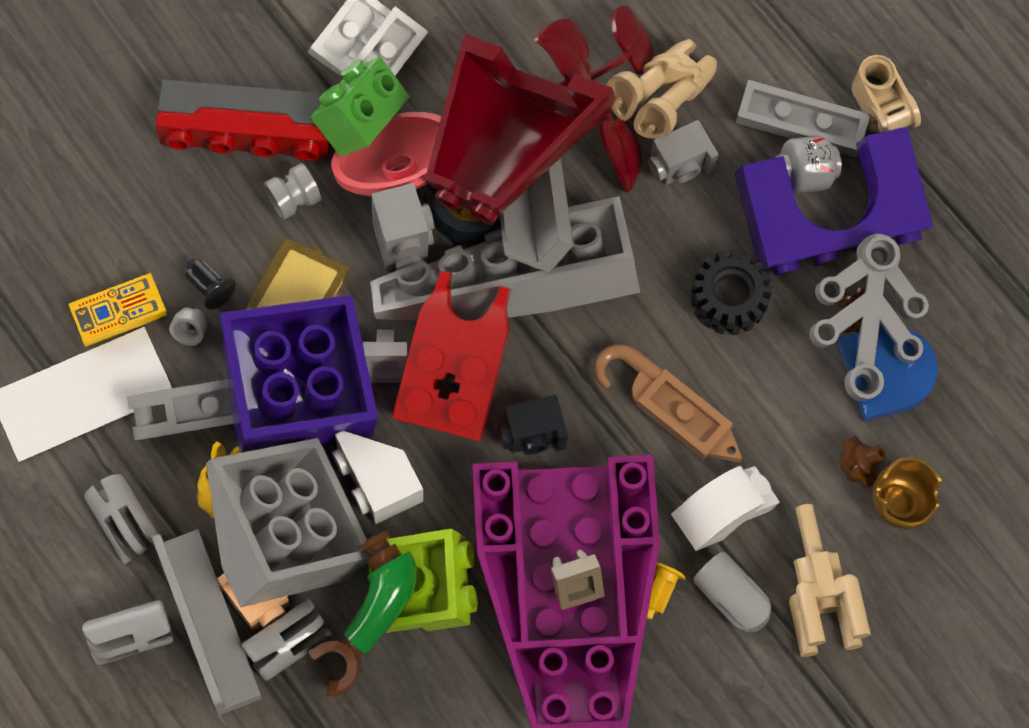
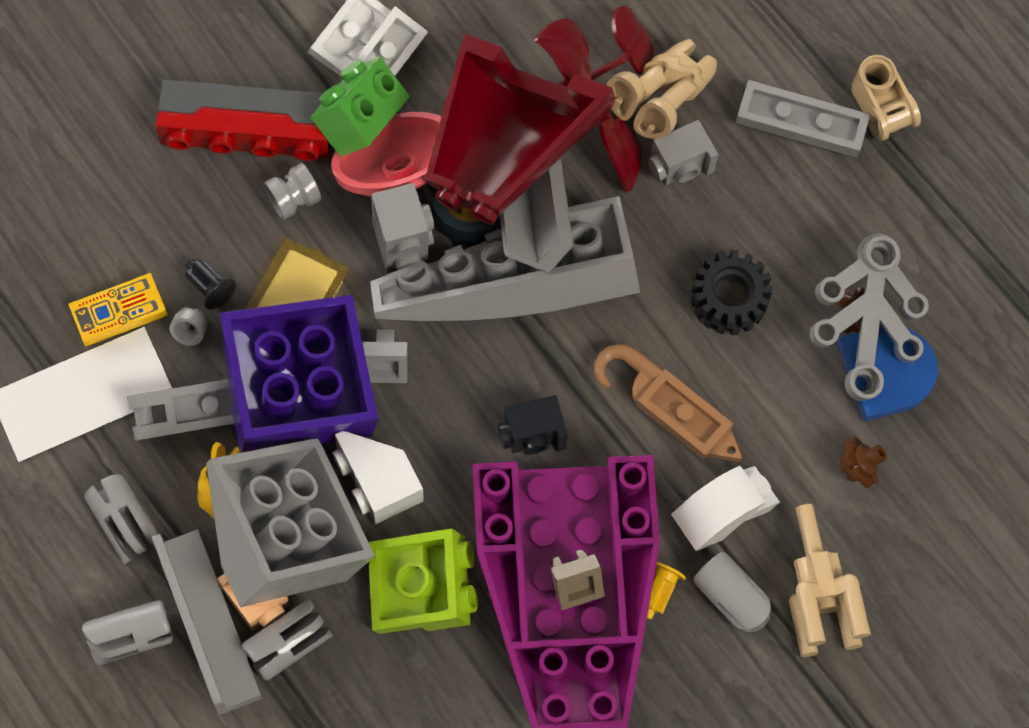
green piece [308,530,417,696] -> none
red brick [392,271,511,441] -> none
dark purple arch [734,127,933,276] -> none
light grey head [776,136,841,194] -> none
pearl gold hair [872,456,941,530] -> none

